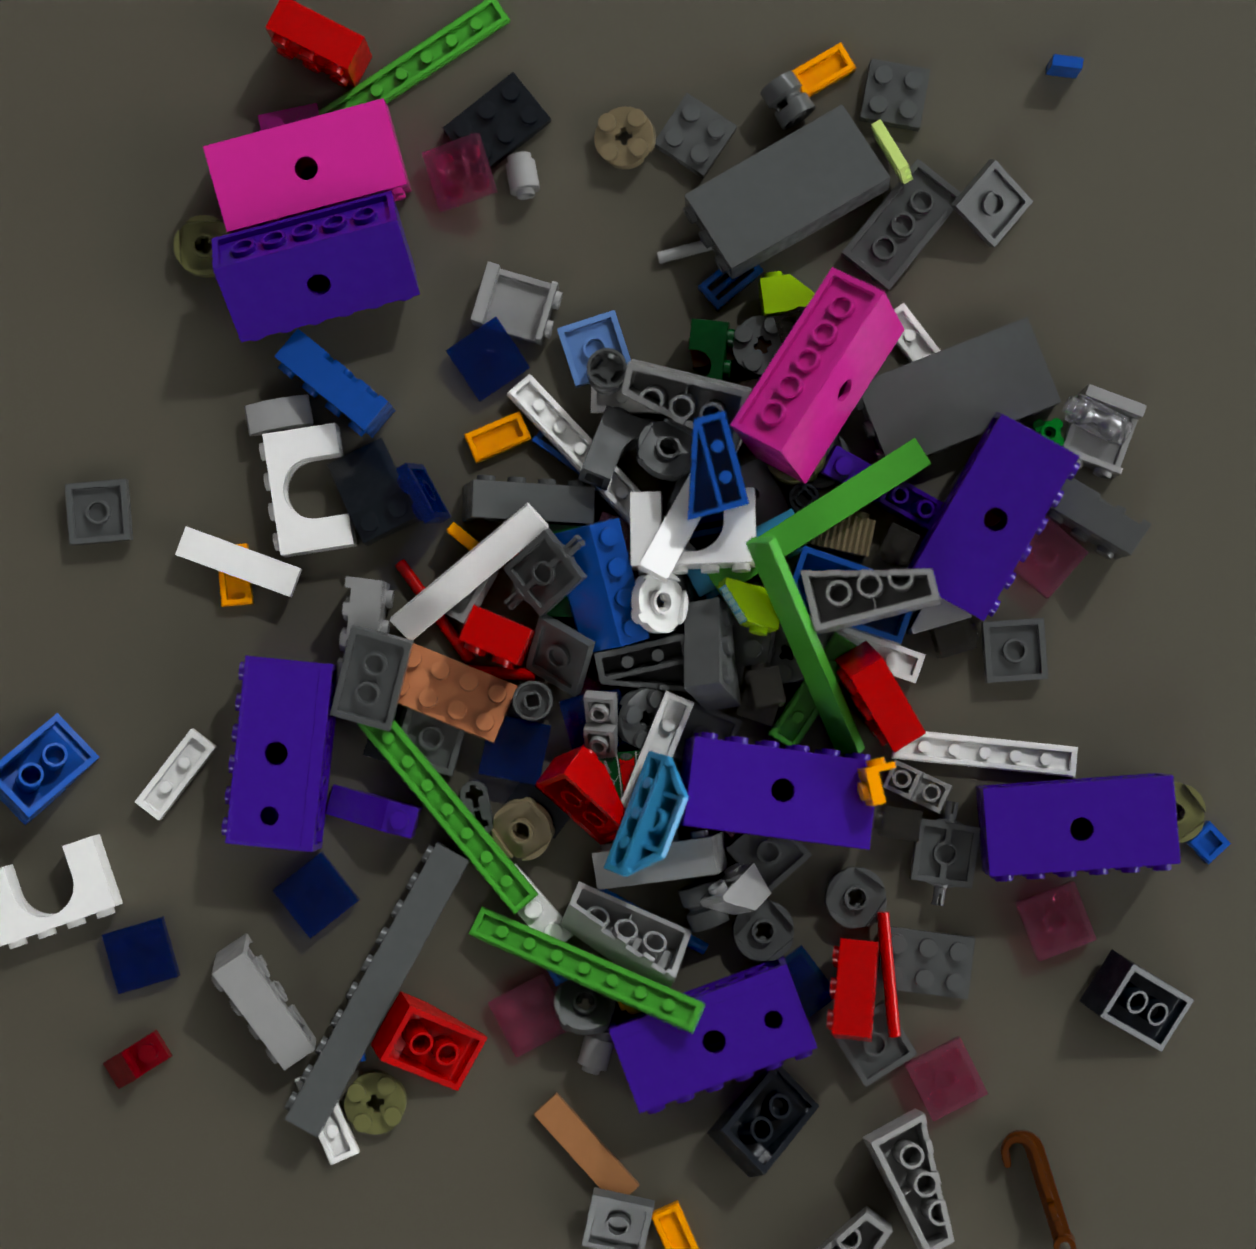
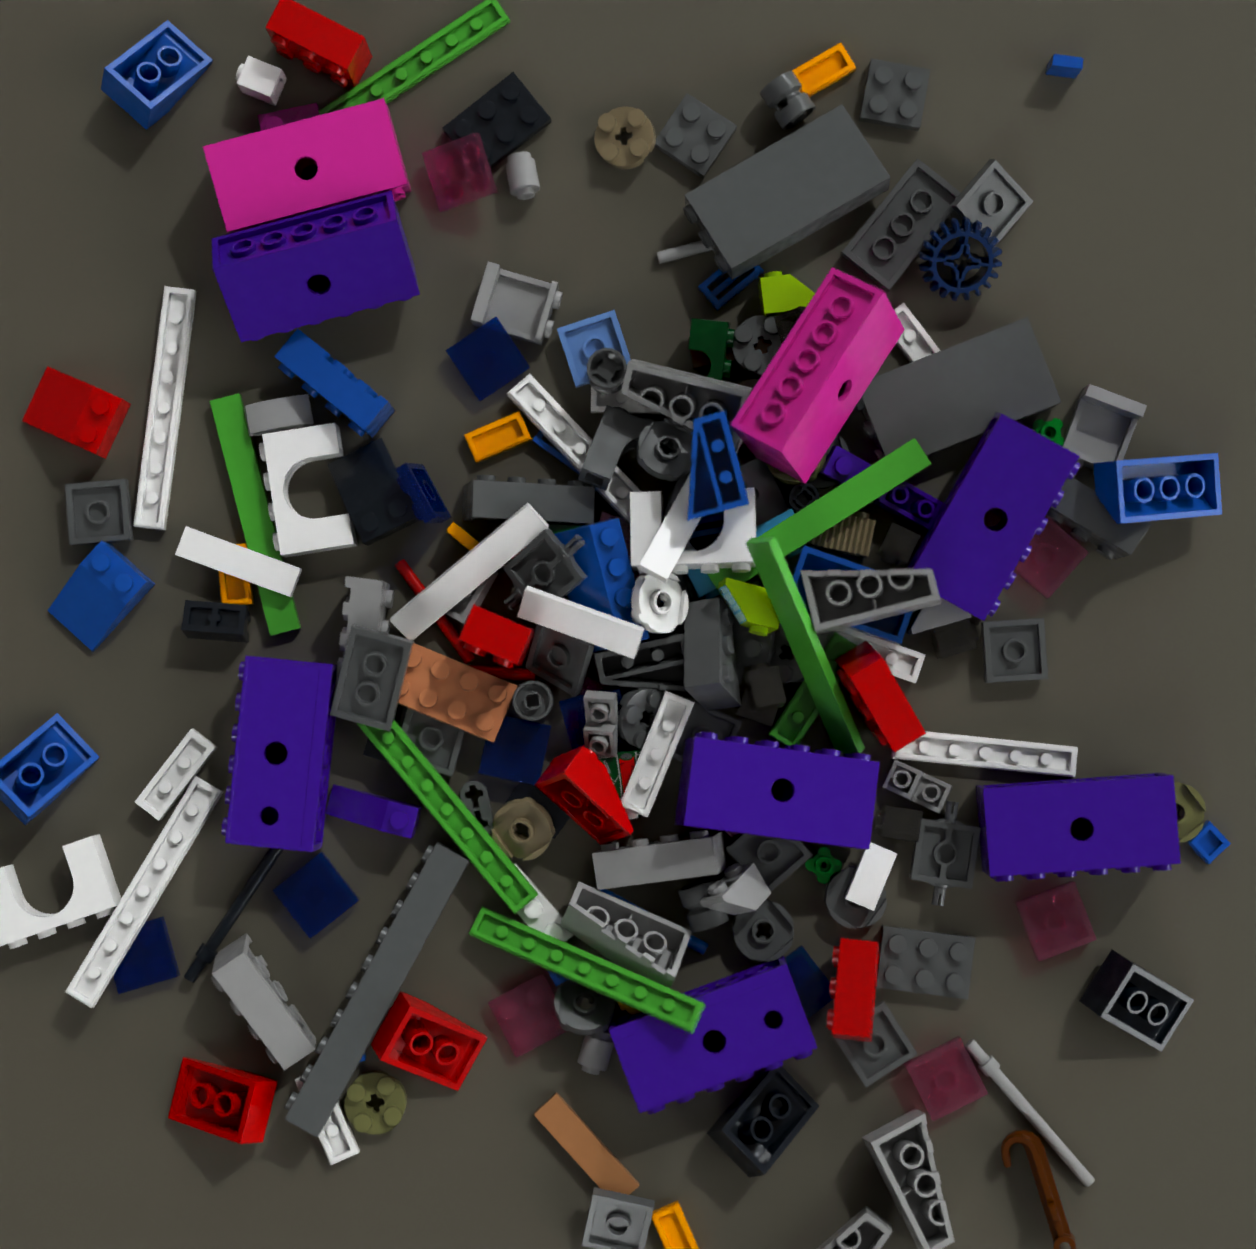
dark red slope [103,1030,173,1089] -> none
olive plate [173,215,229,278] -> none
dark azure wedge [604,751,689,877] -> none
light orange bracket [857,757,896,806] -> none
yellowish green tile [871,119,913,184] -> none
red bar [877,911,901,1037] -> none
clear piece [1063,393,1133,445] -> none
none -> red slope [22,366,131,459]
none -> blue slope [47,541,155,652]
none -> white tile [65,776,223,1008]
none -> blue slope [101,20,213,130]
none -> white tile [133,286,197,531]
none -> red slope [168,1057,278,1144]
none -> black hinge [181,600,251,643]
none -> black bar [184,848,284,983]
none -> bright green tile [210,393,302,636]
none -> white brick [236,56,287,106]
none -> white tile [517,586,645,659]
none -> green plate [805,847,842,884]
none -> white tile [844,842,897,911]
none -> dark blue gear [919,217,1002,301]
none -> light grey bar [964,1039,1095,1187]
none -> blue slope [1093,453,1222,524]

